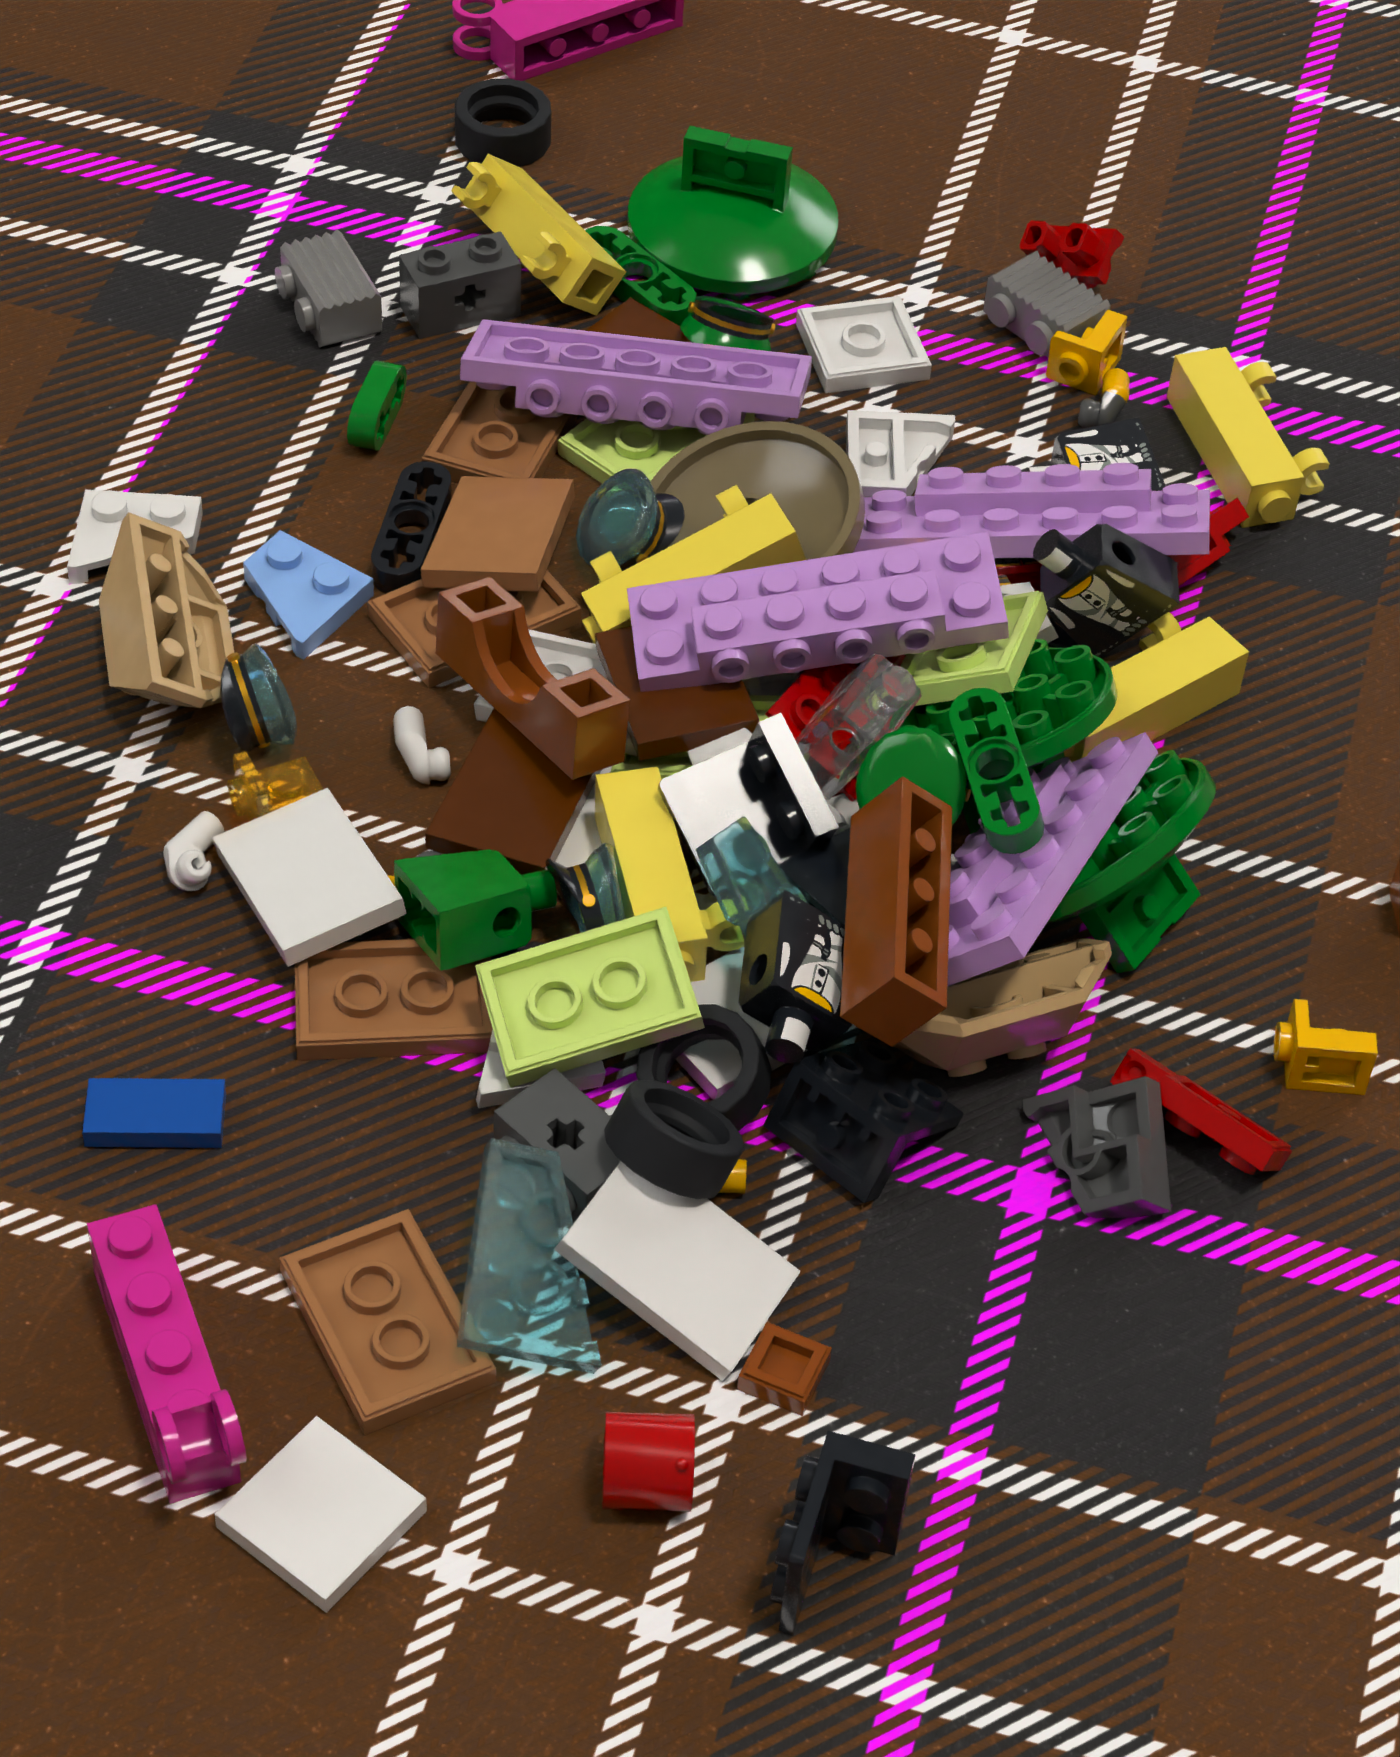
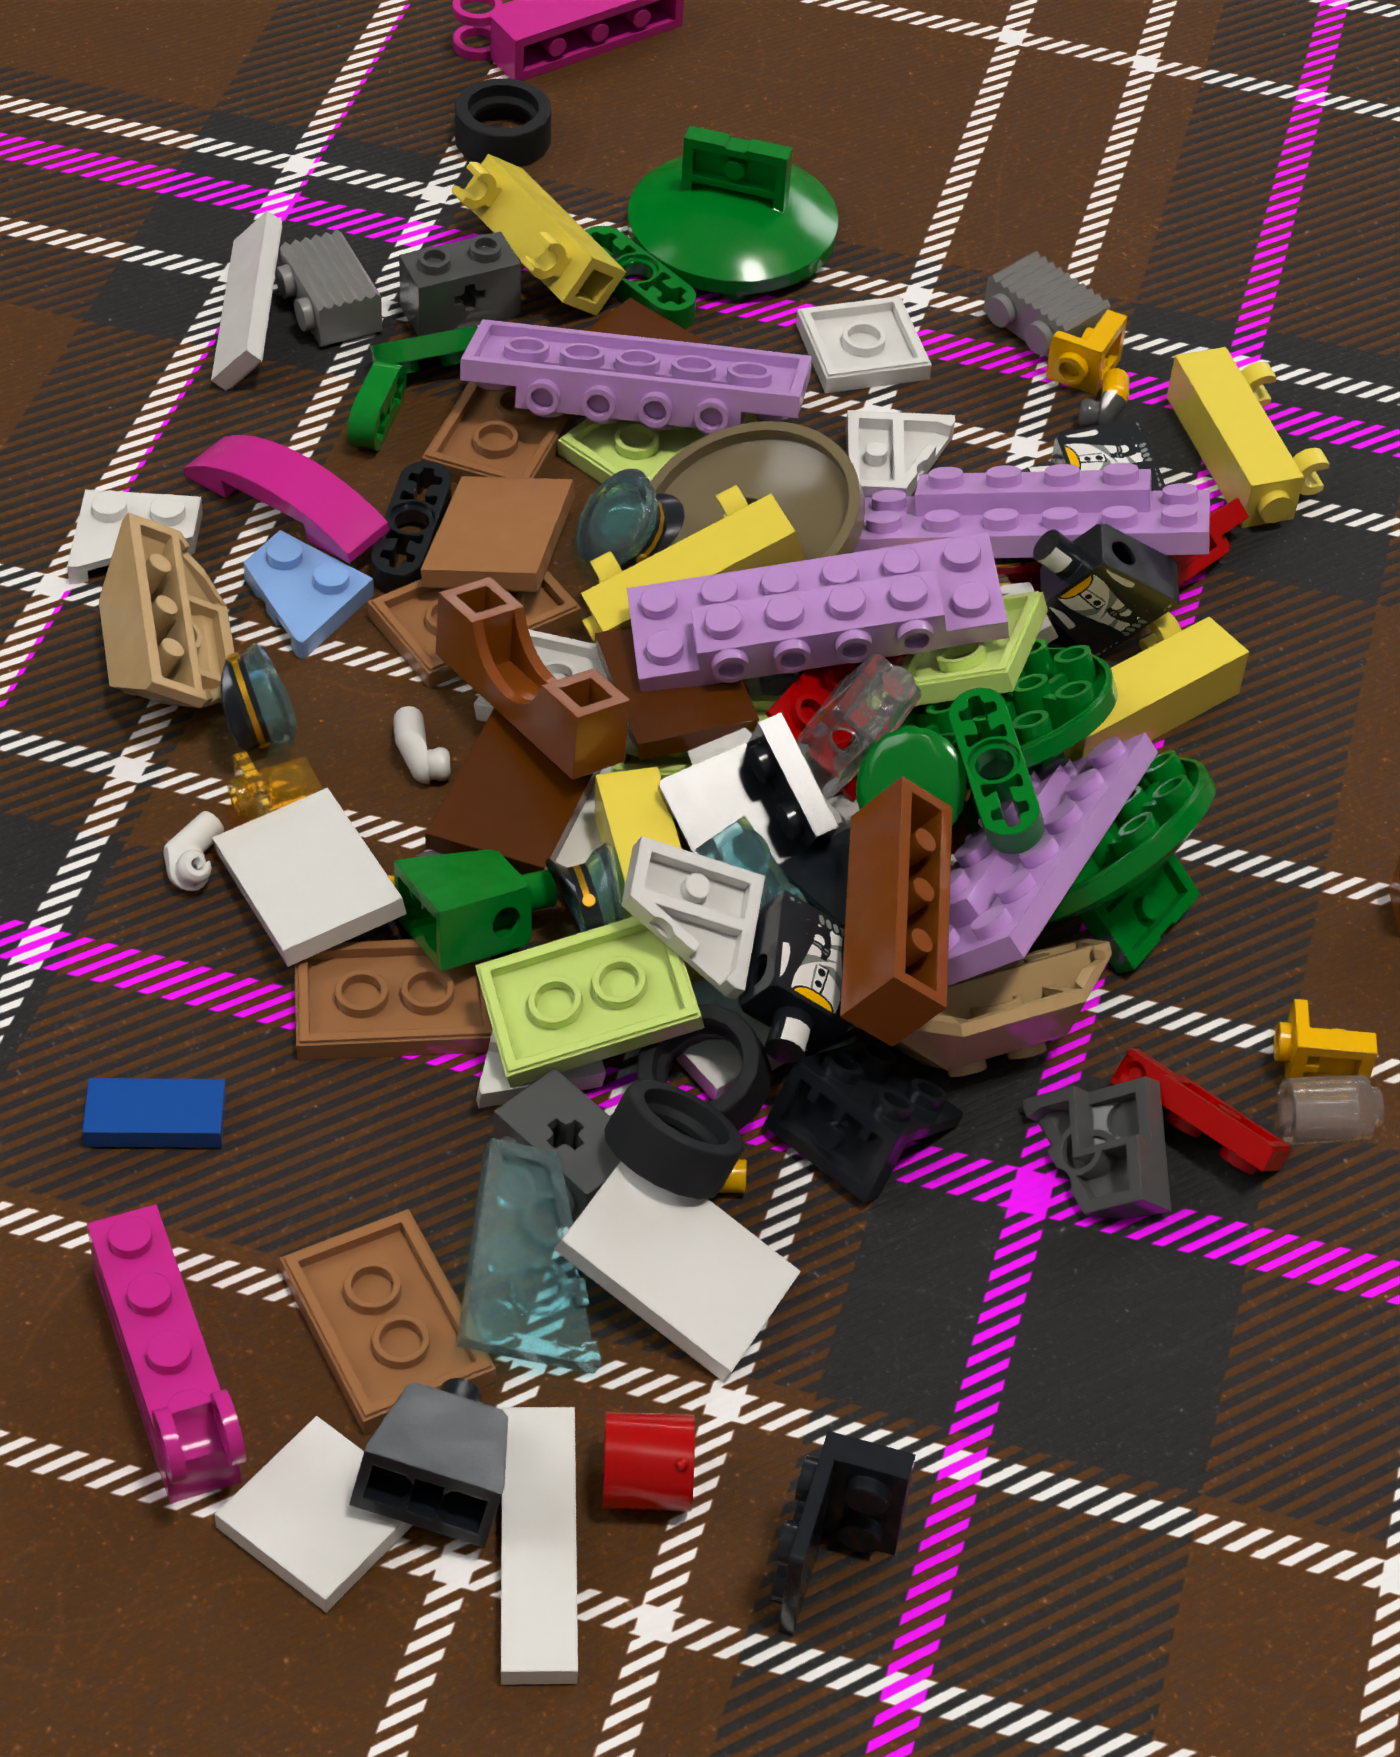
piece [680,296,775,351] -> none
dark orange tile [737,1322,832,1416] -> none
red hips [1019,220,1124,289] -> none
none -> dark pink slope [183,435,390,563]
none -> white tile [211,210,282,391]
none -> torso [349,1378,508,1548]
none -> green plate [370,326,478,374]
none -> white tile [501,1407,578,1685]
none -> white wing [621,836,765,1000]
none -> clear brick [1278,1074,1384,1145]

